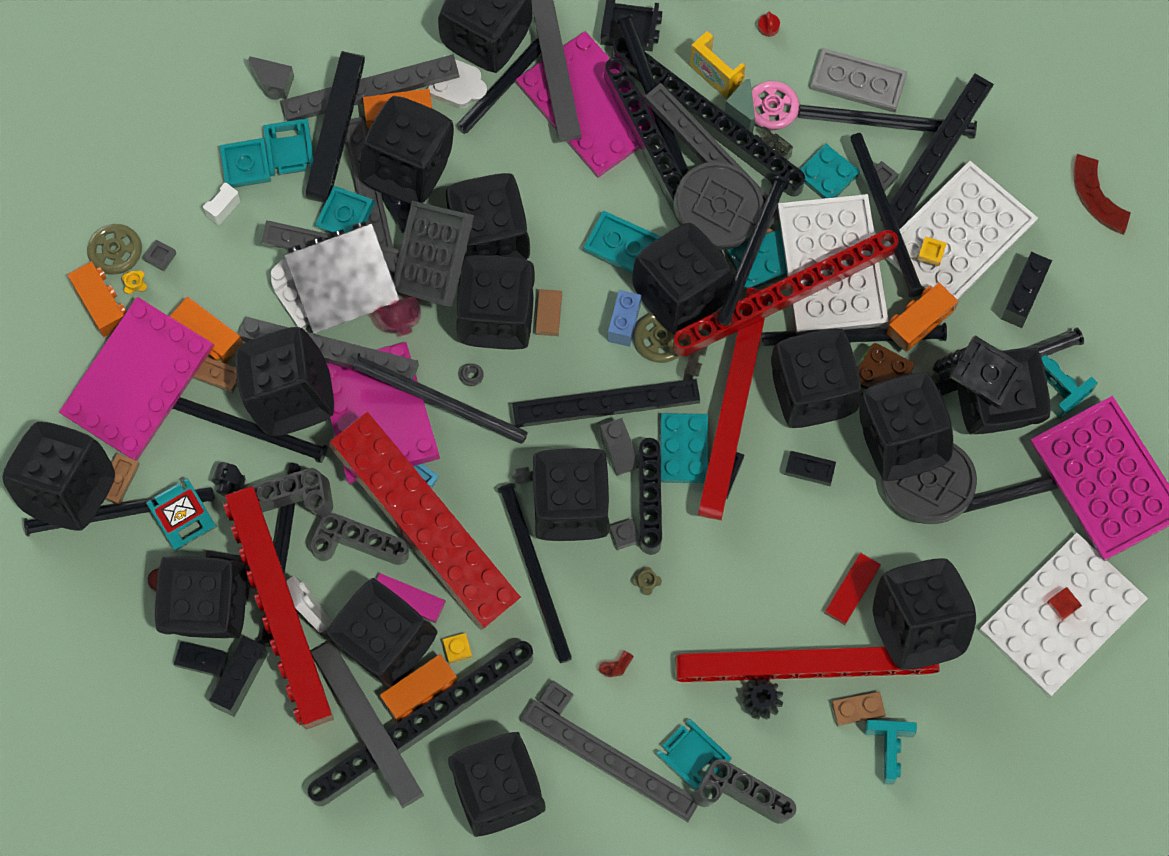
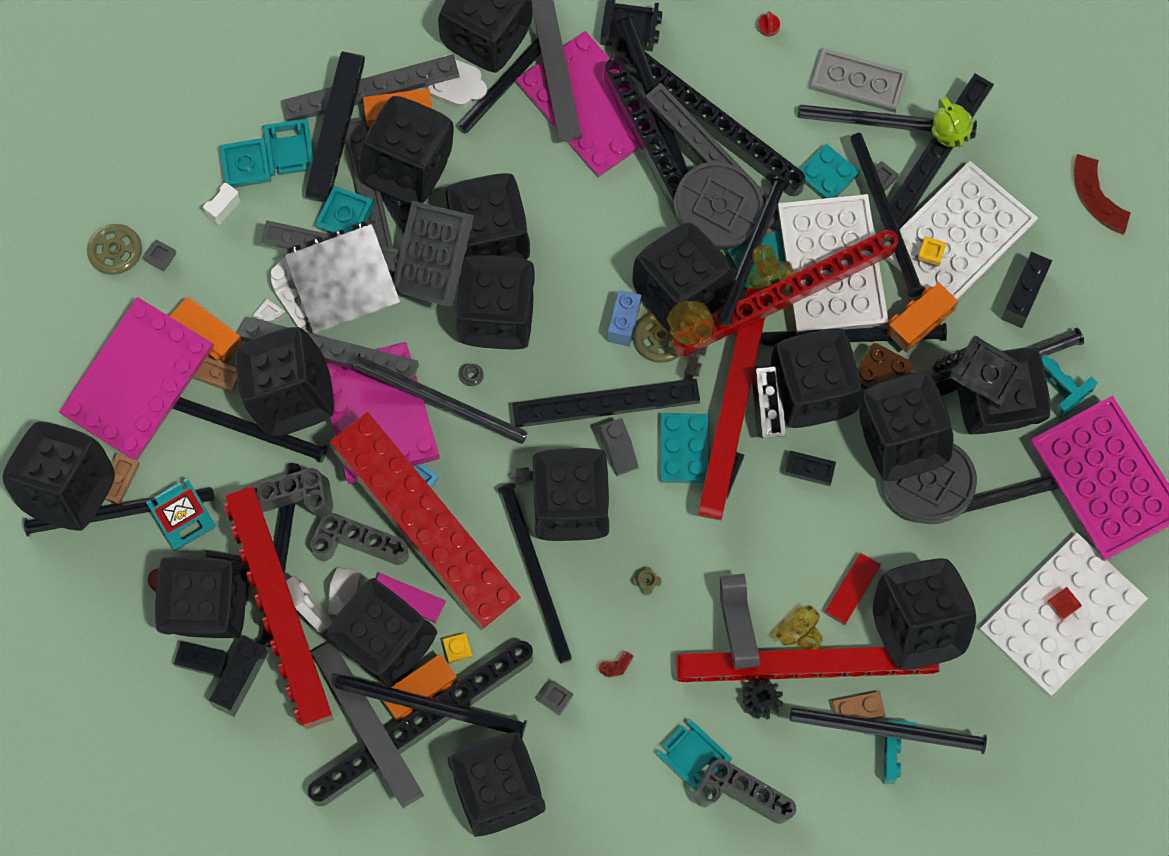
orange brick [67,261,127,338] -> none
yellow plate [122,270,147,294] -> none
black piece [212,462,246,496] -> none
dark grey slope [248,56,294,99] -> none
clear pink cylinder [374,296,421,337] -> none
dark grey tile [521,699,698,823] -> none
medium nougat tile [536,289,562,336] -> none
teal plate [583,210,662,274] -> none
dark grey plate [610,519,640,550] -> none
black beam [638,438,662,555] -> none
yellow panel [690,31,746,99] -> none
sand green slope [724,79,755,133] -> none
bright pink plate [752,81,799,130] -> none
clear smoke plate [755,126,793,160] -> none
none -> white tile [253,299,286,323]
none -> white slope [328,568,361,616]
none -> black axle [335,675,527,739]
none -> clear yellow tile [667,301,714,346]
none -> dark grey beam [720,573,760,670]
none -> clear yellow tile [748,244,794,288]
none -> black brick [751,365,786,439]
none -> clear yellow tile [775,605,823,650]
none -> black axle [789,707,987,754]
none -> lime helmet [931,97,973,148]

